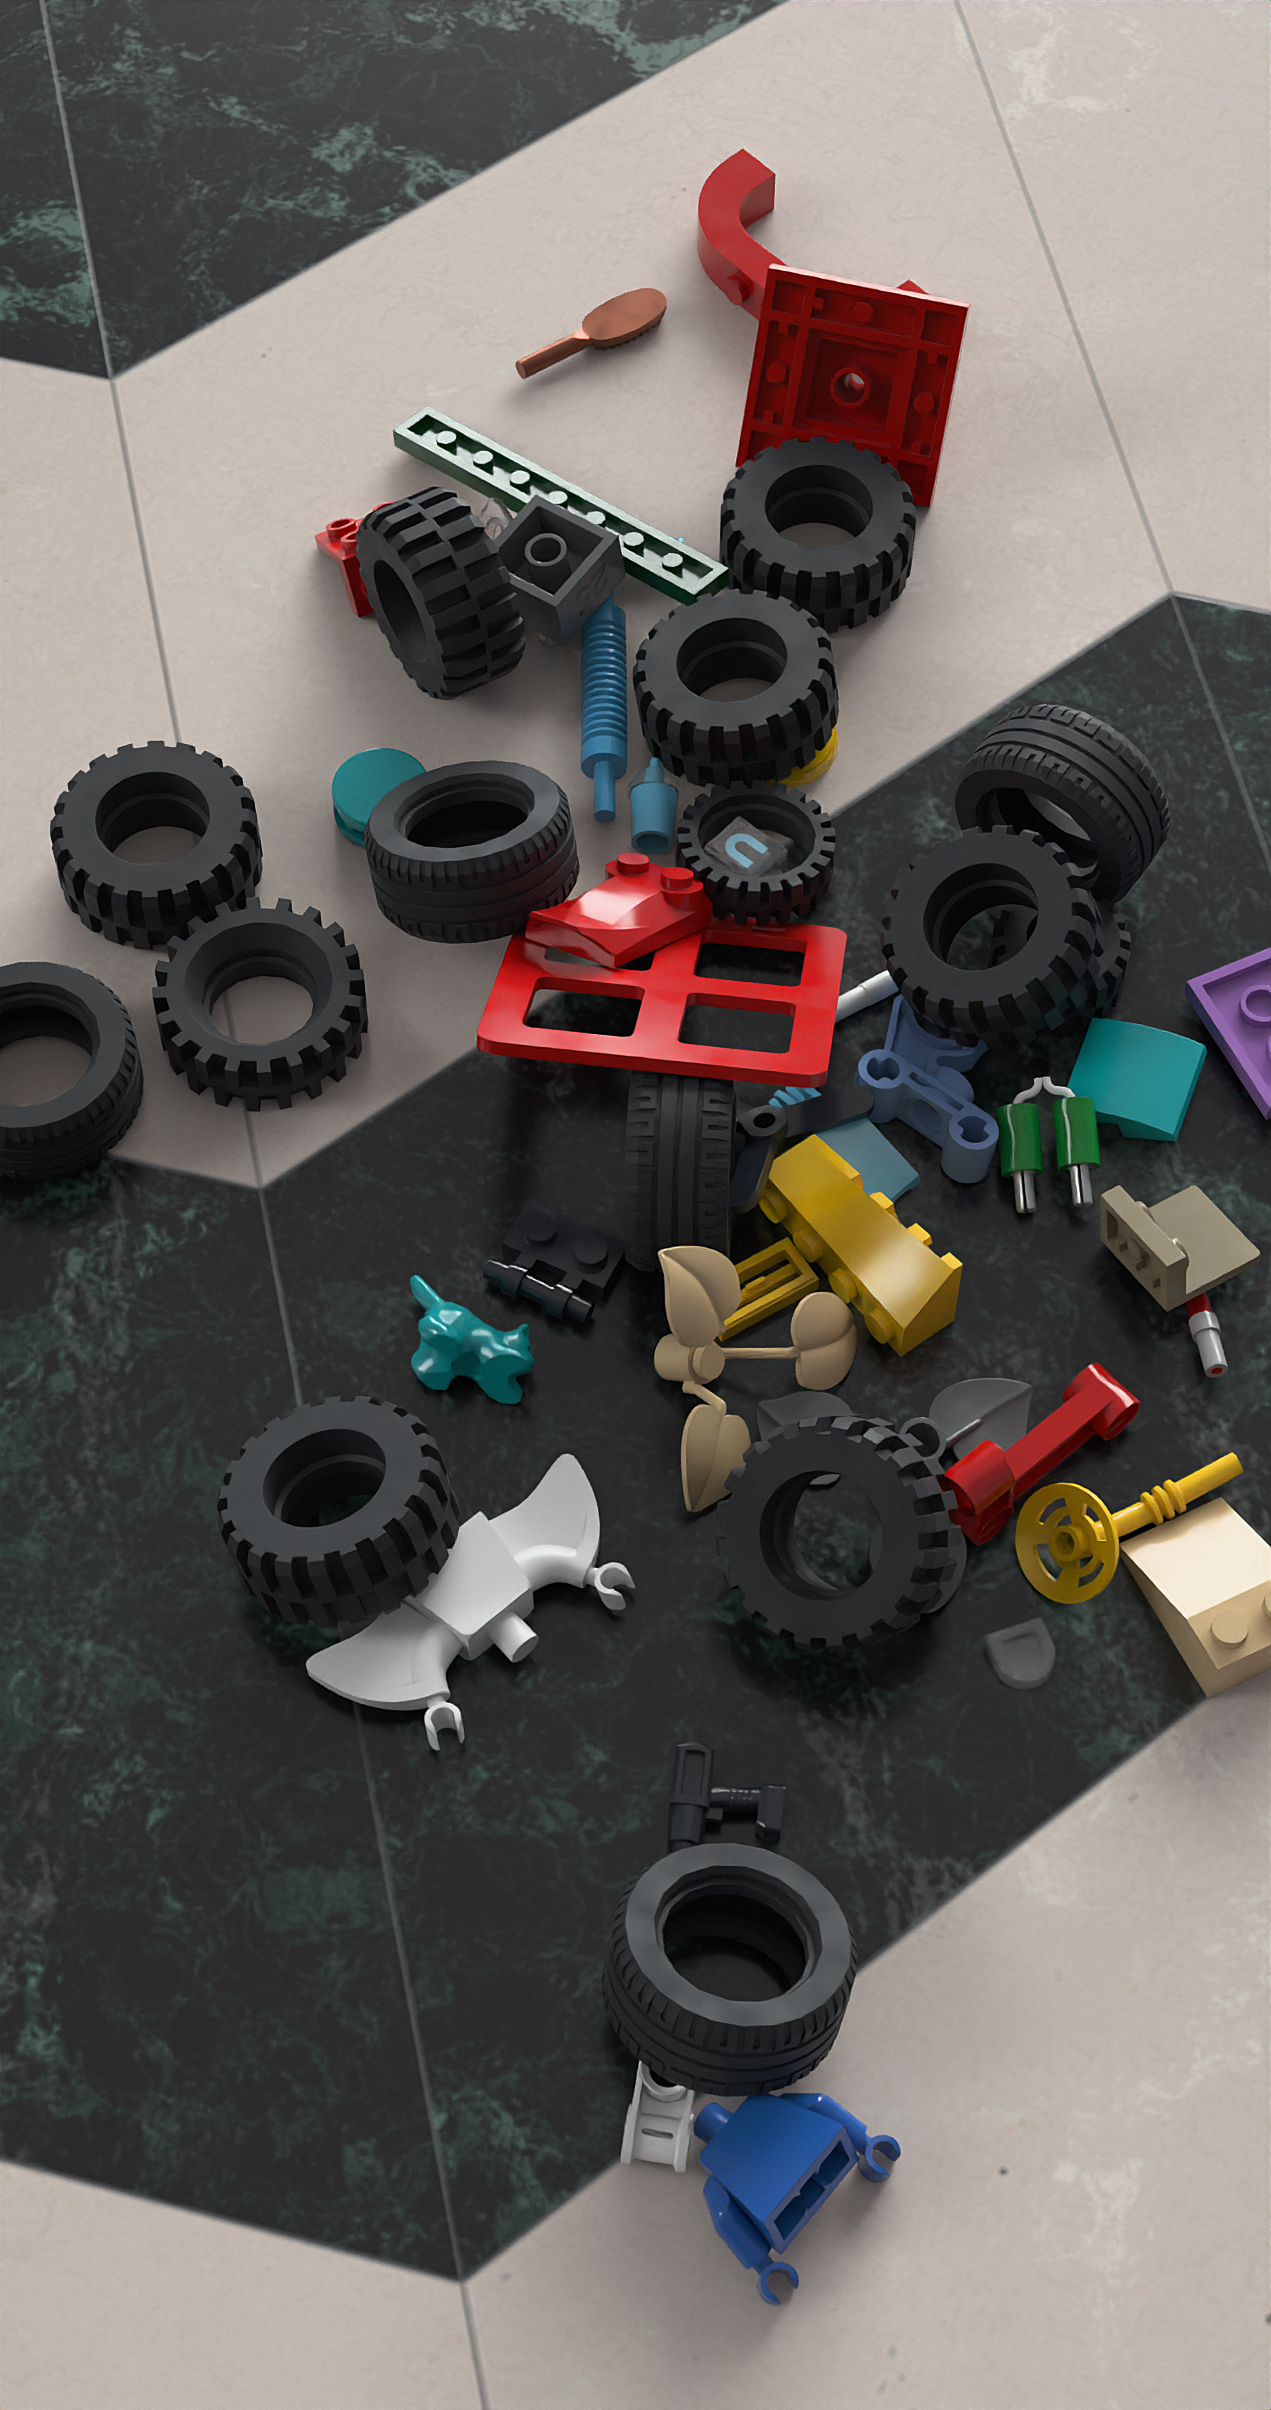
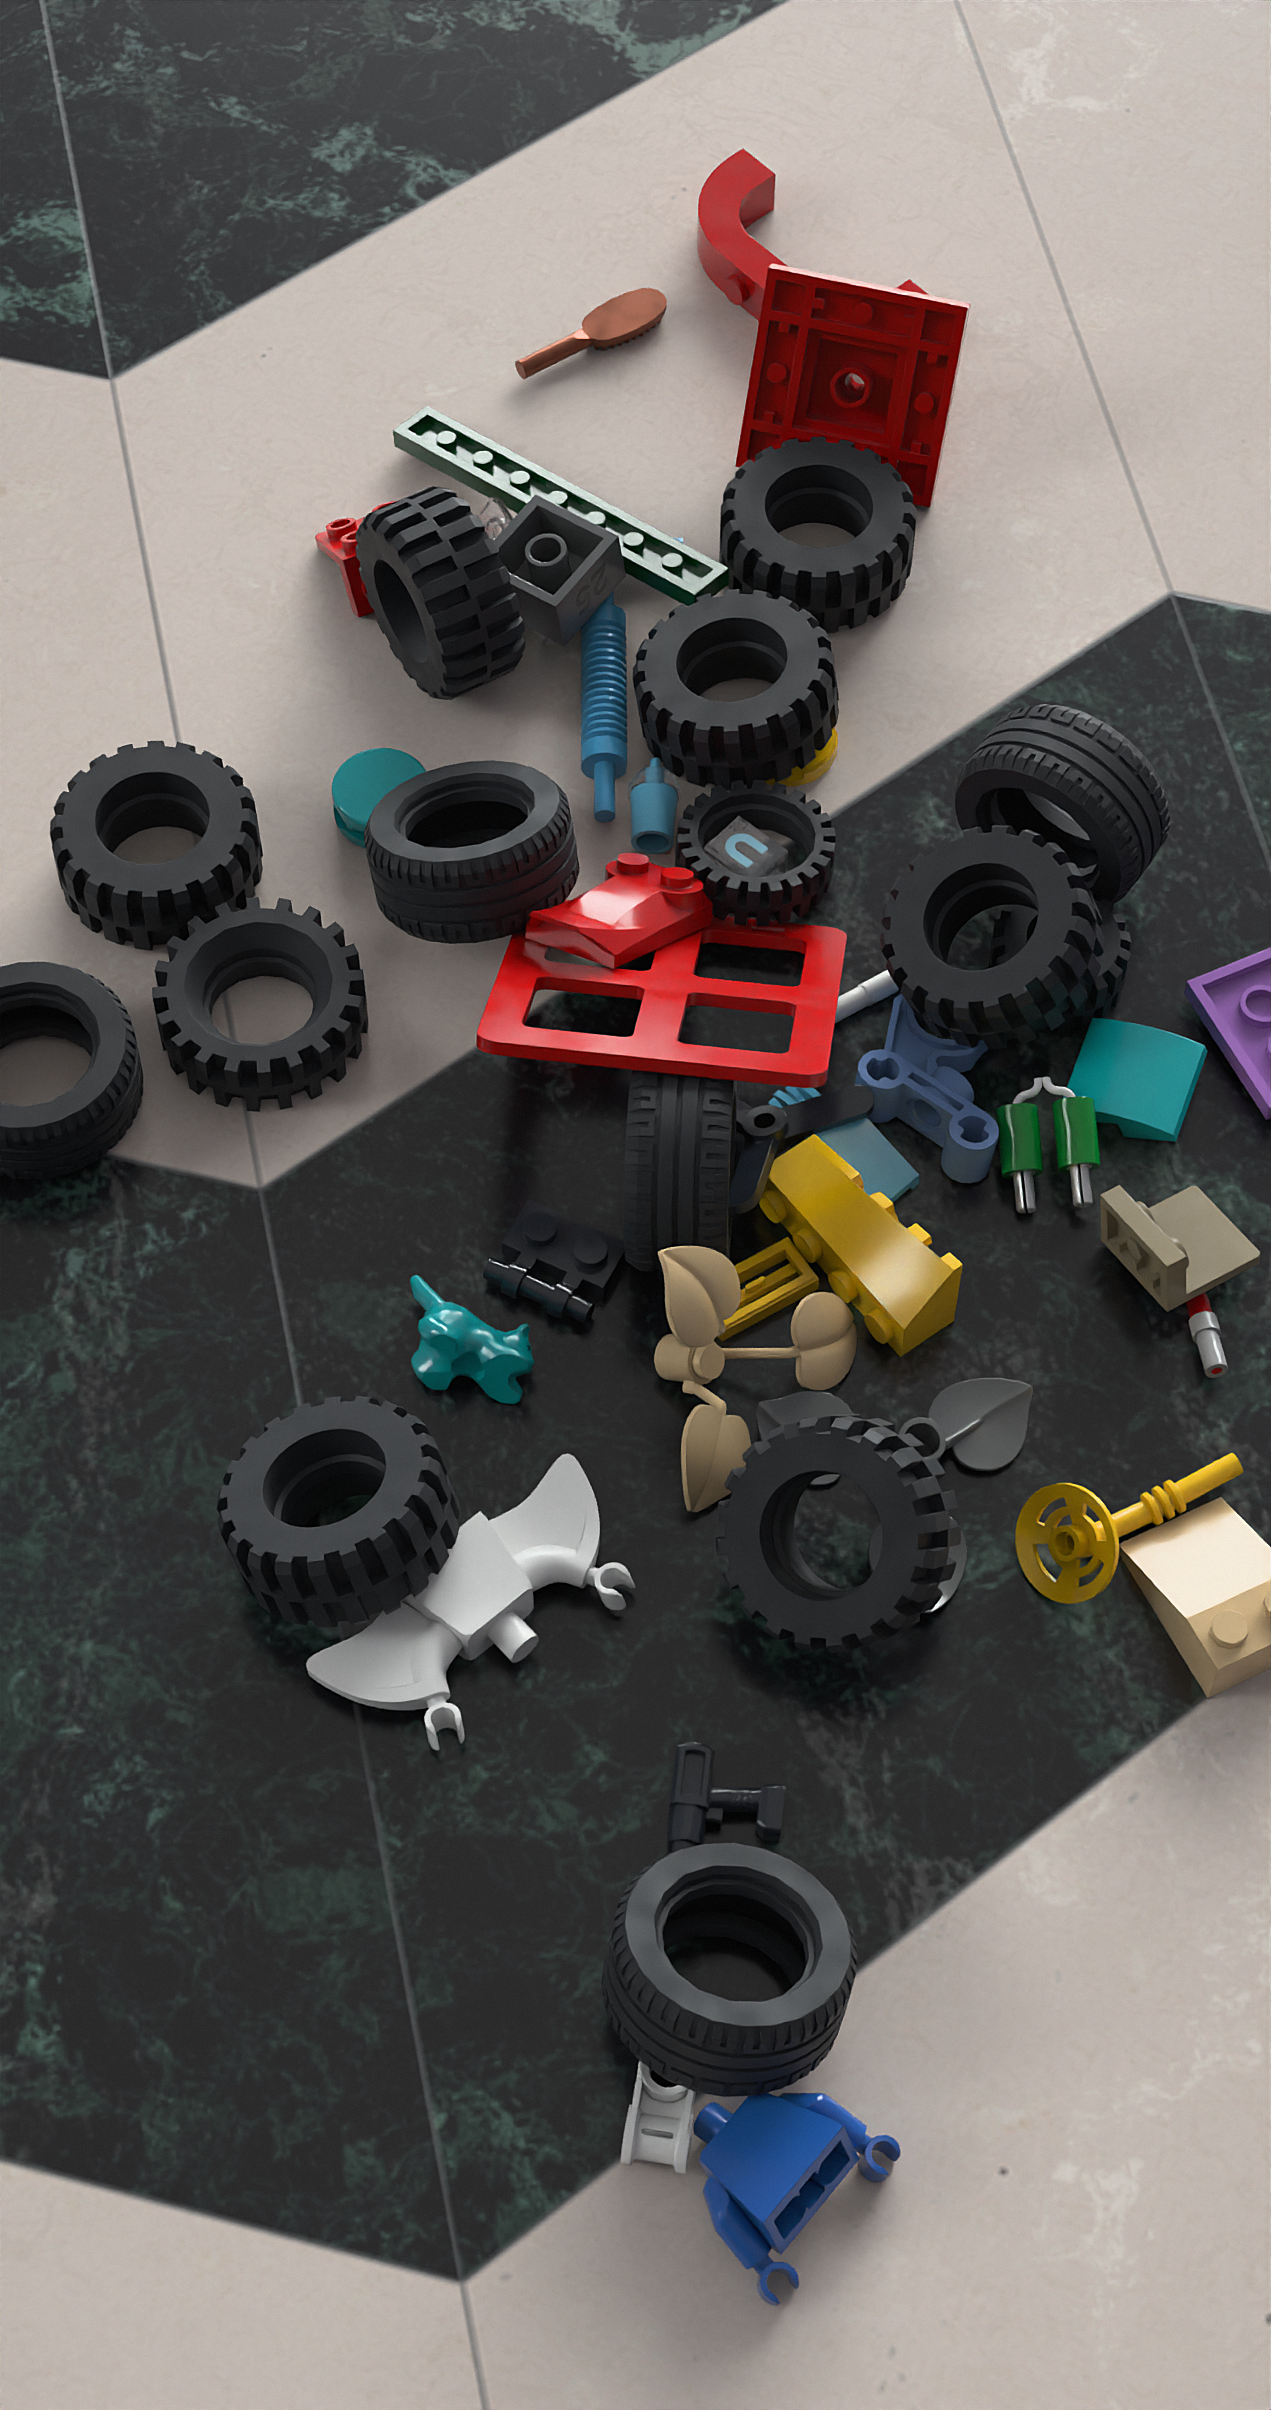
red piece [938,1362,1141,1546] -> none
clear tile [984,1617,1055,1689] -> none

